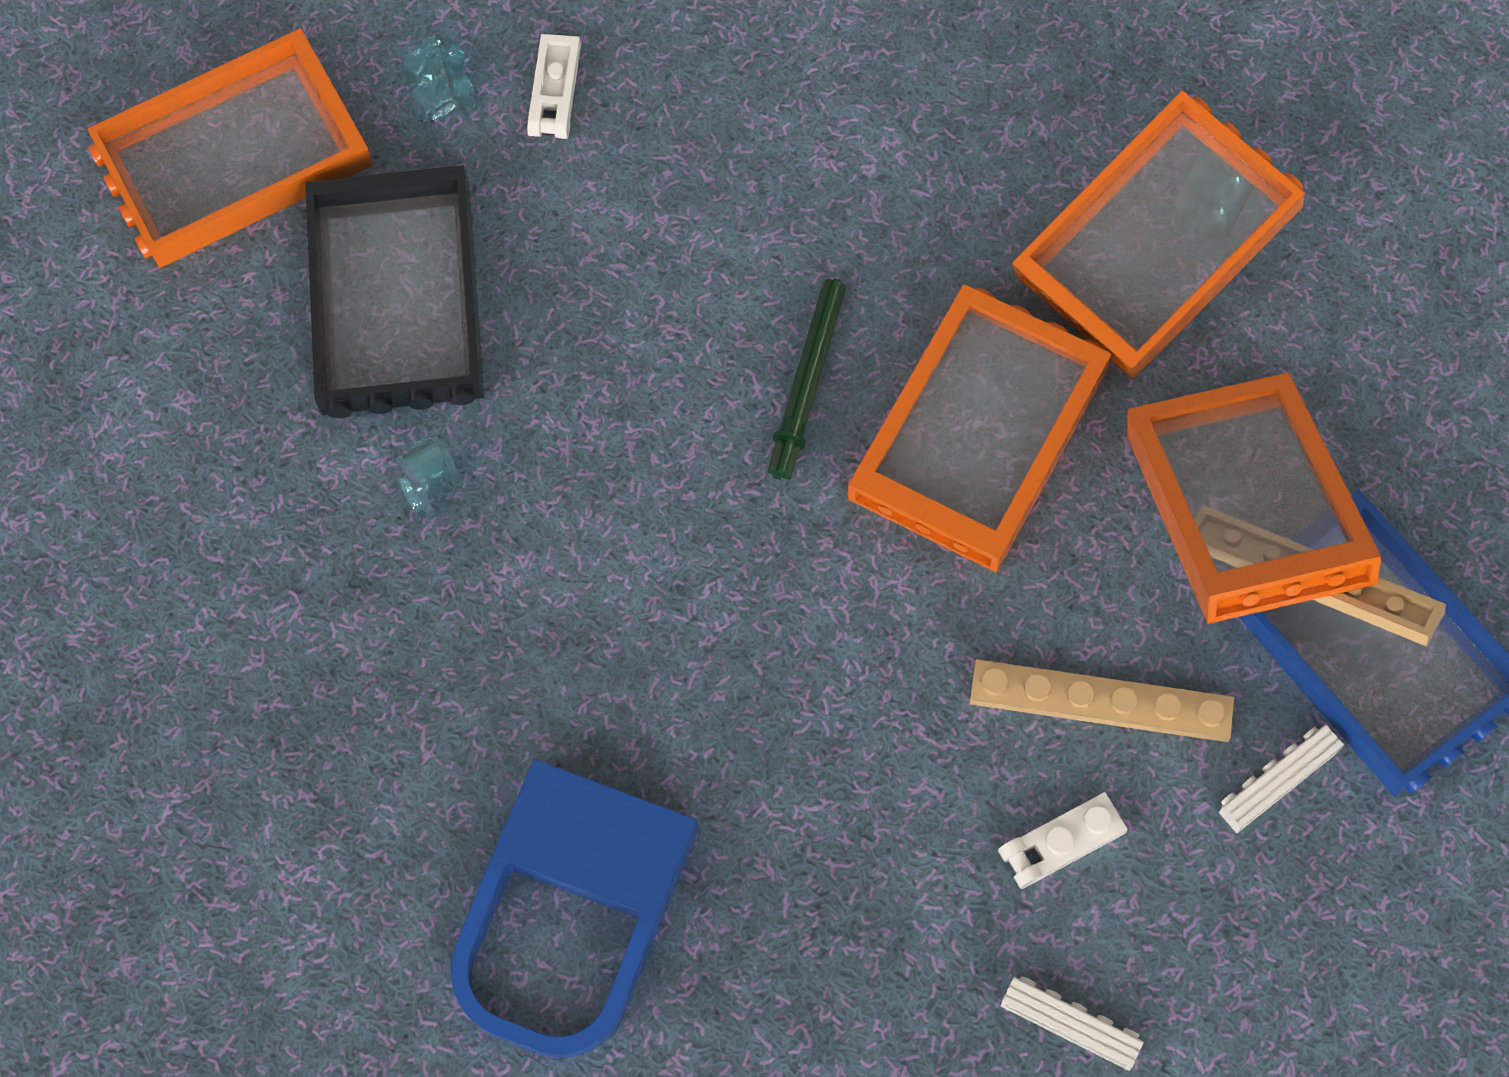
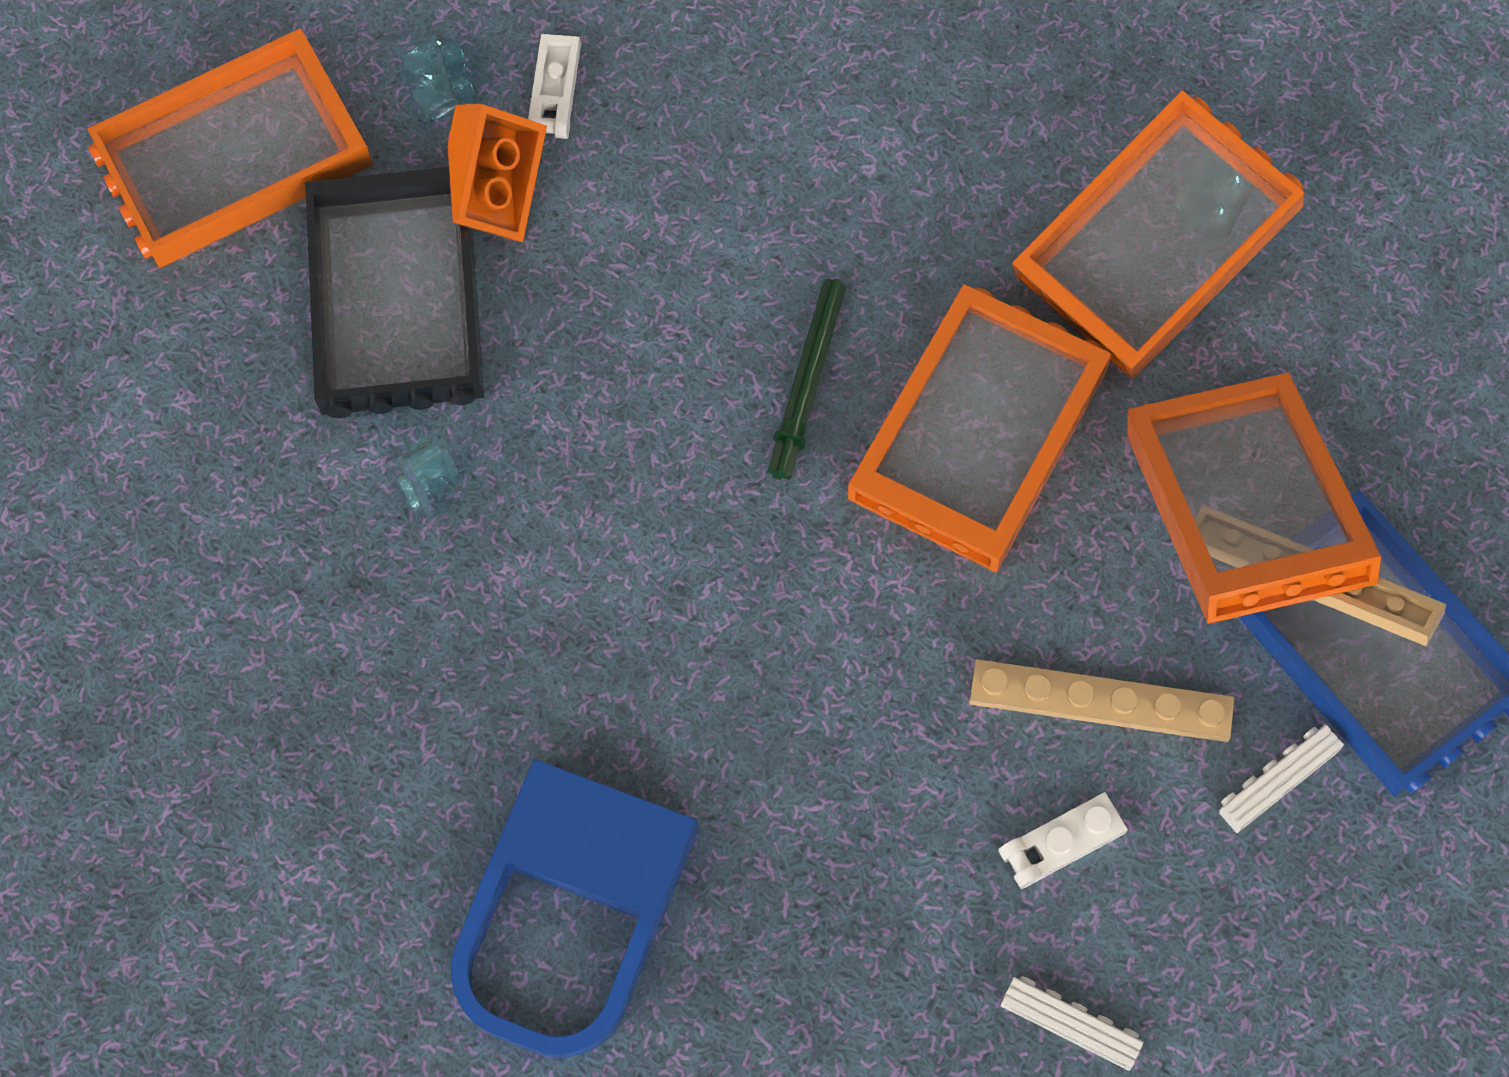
none -> orange slope [448,104,547,242]

